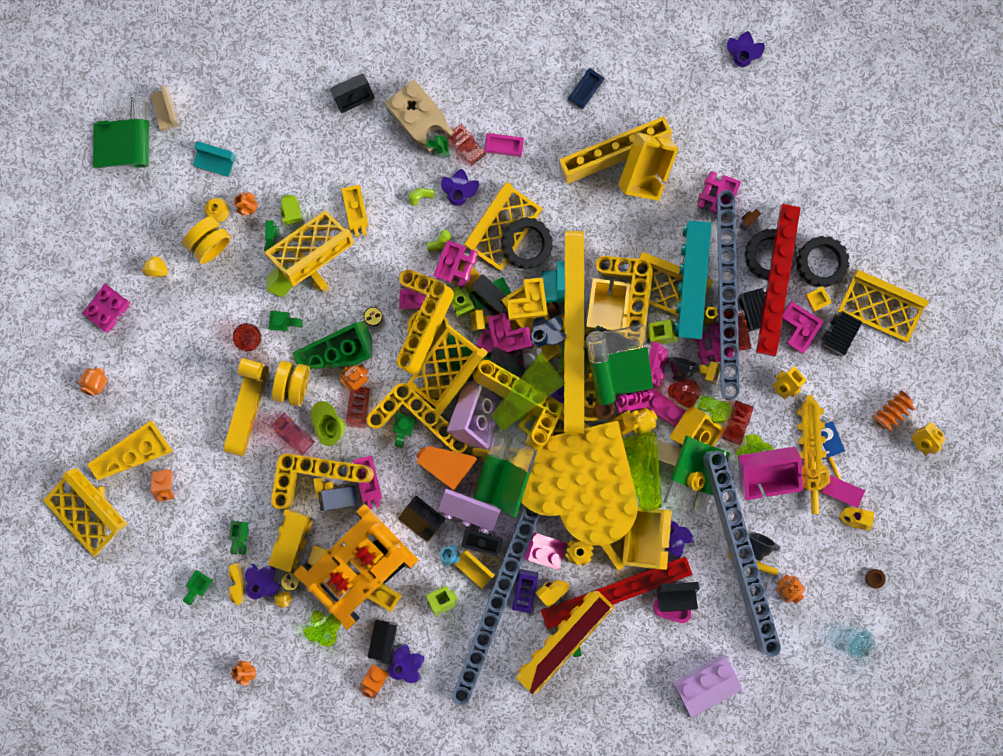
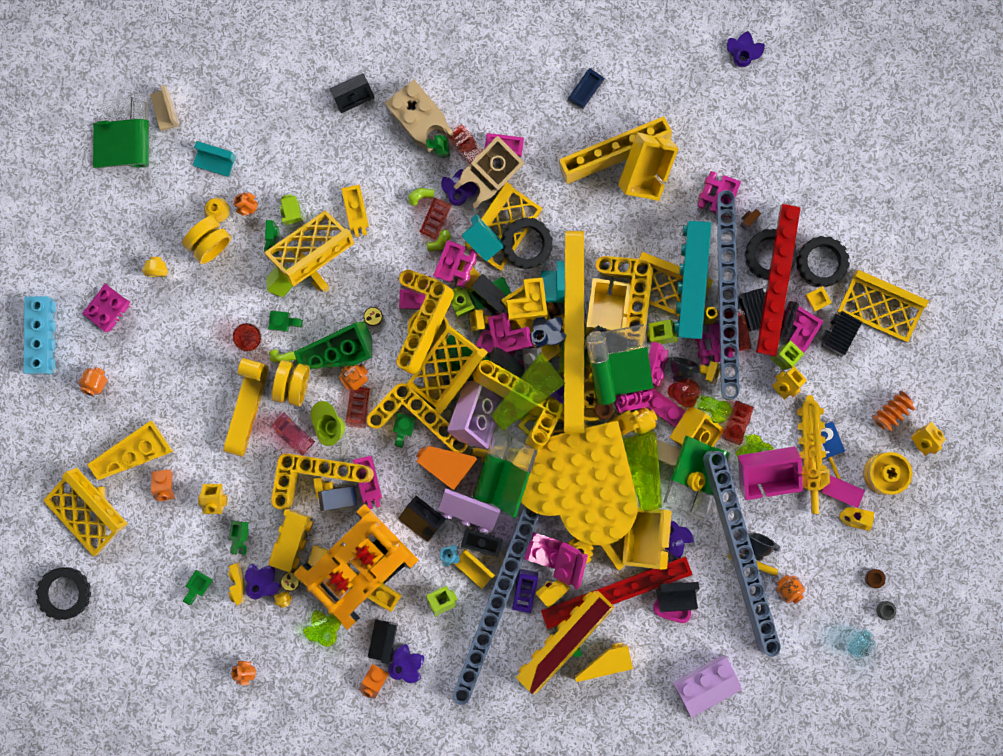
none -> medium azure brick [23,296,56,375]
none -> black tyre [36,567,91,620]
none -> yellow brick [198,484,227,514]
none -> lime arm [269,349,296,363]
none -> clear red slope [419,197,452,240]
none -> tan brick [453,136,525,208]
none -> teal panel [462,214,503,261]
none -> dark pink plate [553,542,588,590]
none -> yellow slope [574,642,633,682]
none -> lime brick [770,340,804,370]
none -> black axle [780,301,799,338]
none -> yellow wheel [863,452,913,495]
none -> dark grey plate [876,601,896,621]

